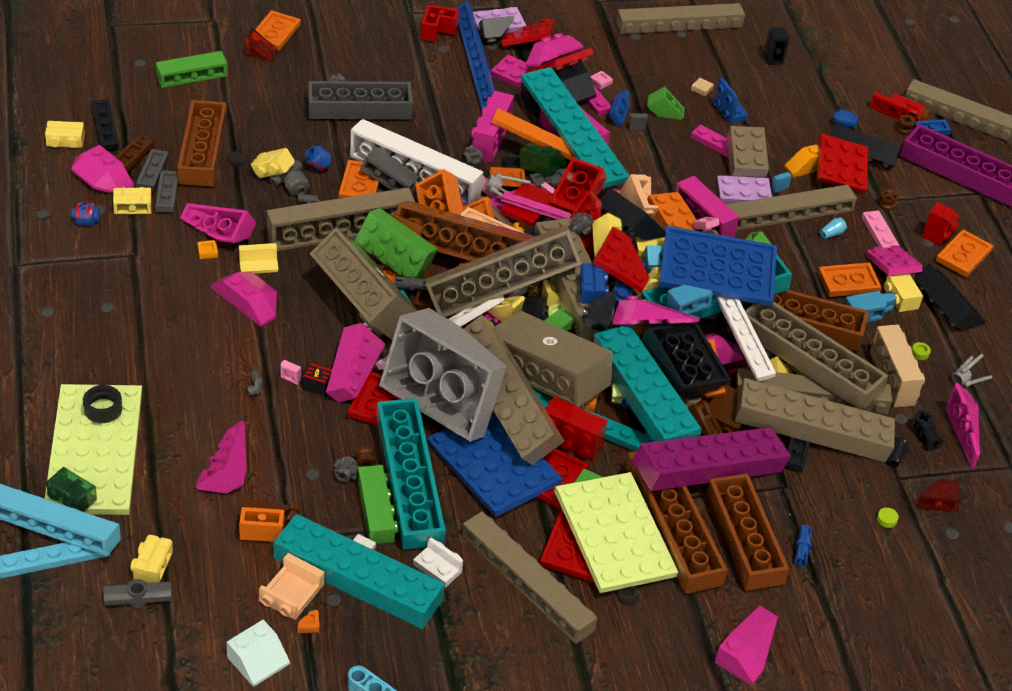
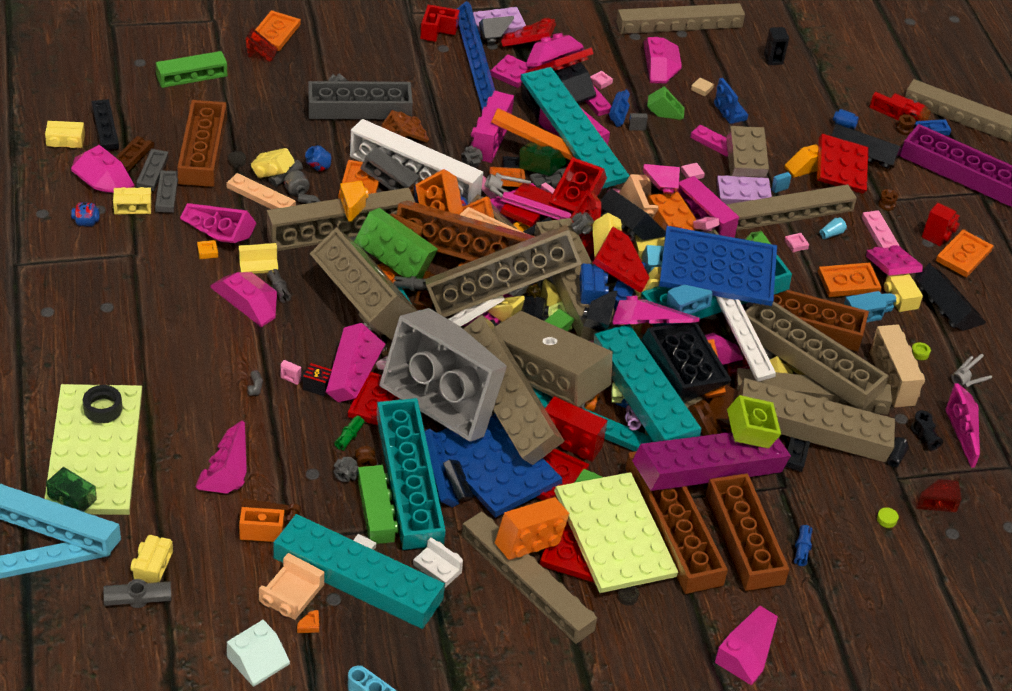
none -> light nougat plate [227,173,296,209]
none -> flat silver pin [267,269,291,303]
none -> green axle [334,415,365,451]
none -> light orange slope [340,181,369,222]
none -> dark orange bracket [381,110,429,143]
none -> blue plate [424,429,459,508]
none -> black plate [443,459,474,501]
none -> orange brick [495,497,570,560]
none -> lavender pin [625,405,641,430]
none -> dark pink wedge [643,37,682,84]
none -> dark pink wedge [643,164,680,194]
none -> bright pink tile [681,163,705,179]
none -> lime brick [727,395,781,448]
none -> bright pink tile [784,233,809,252]

